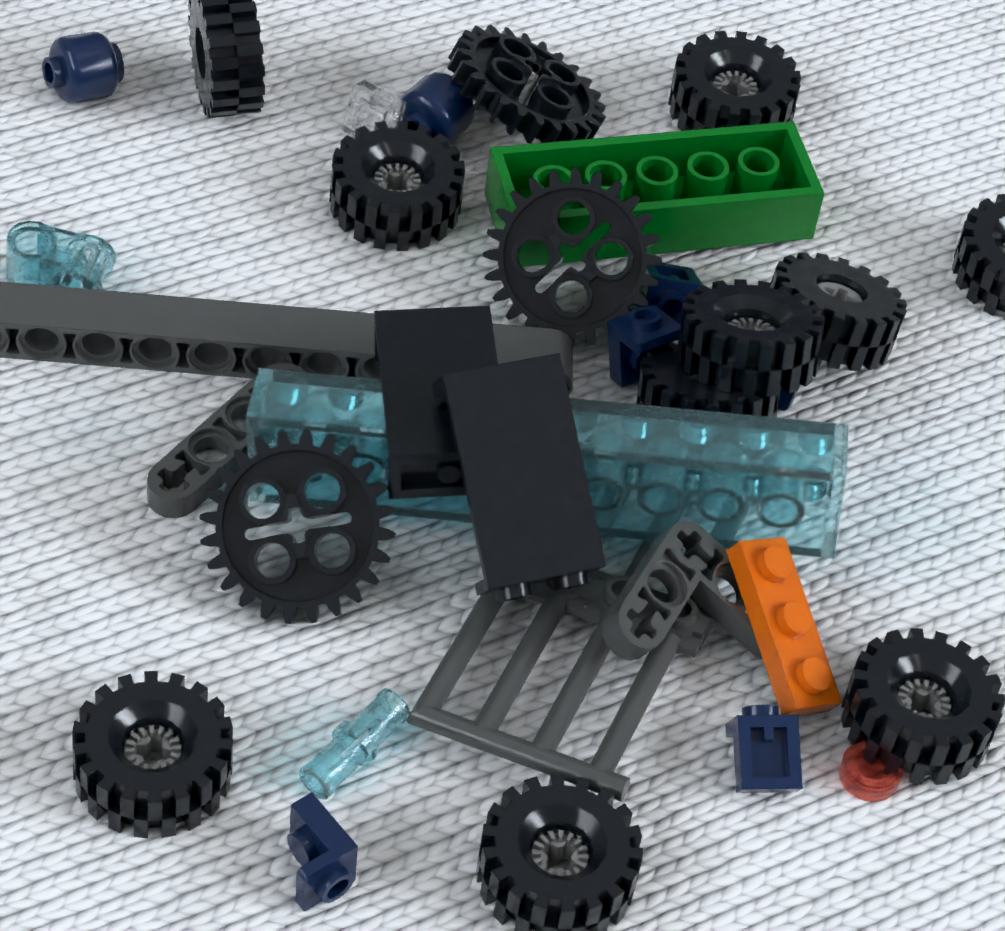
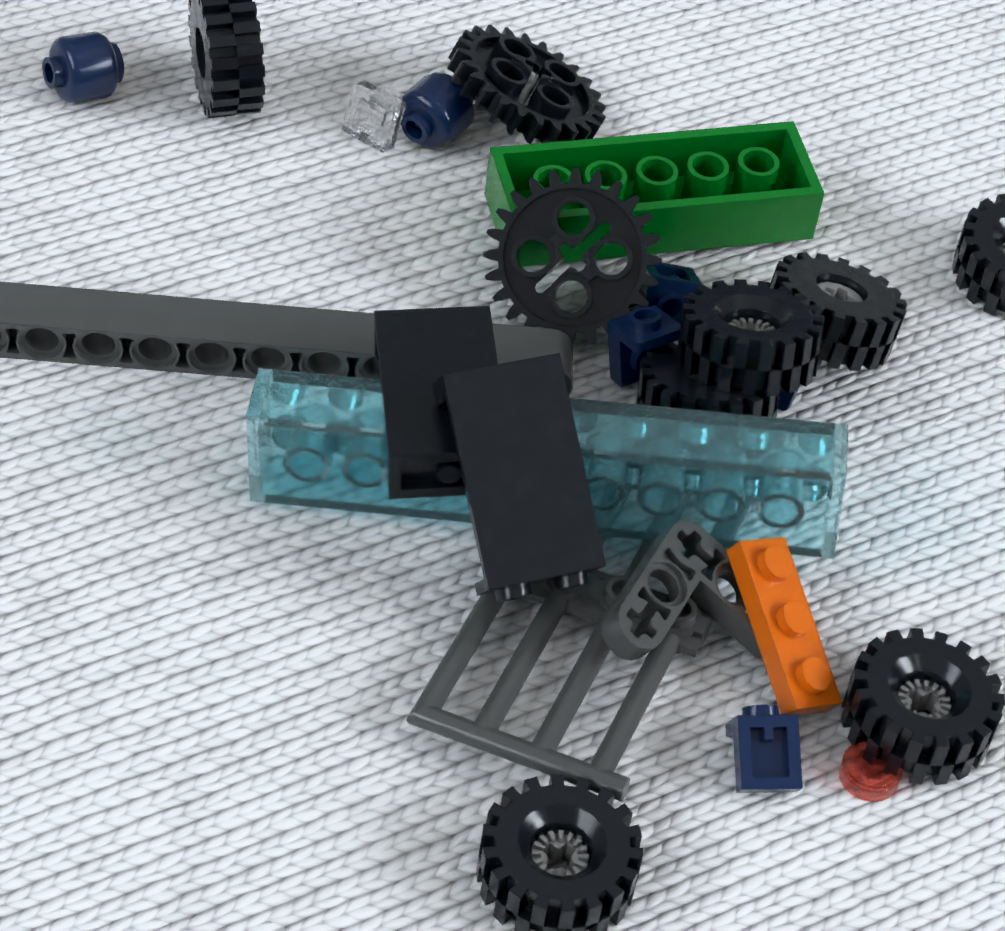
clear light blue piece [6,221,117,290] -> none
black bush [72,671,234,839] -> none
dark grey beam [147,362,310,518] -> none
black gear [199,428,396,624] -> none
dark blue bracket [287,792,358,911] -> none
clear light blue pin [299,688,410,800] -> none
black bush [329,121,465,251] -> none
black bush [668,31,801,131] -> none

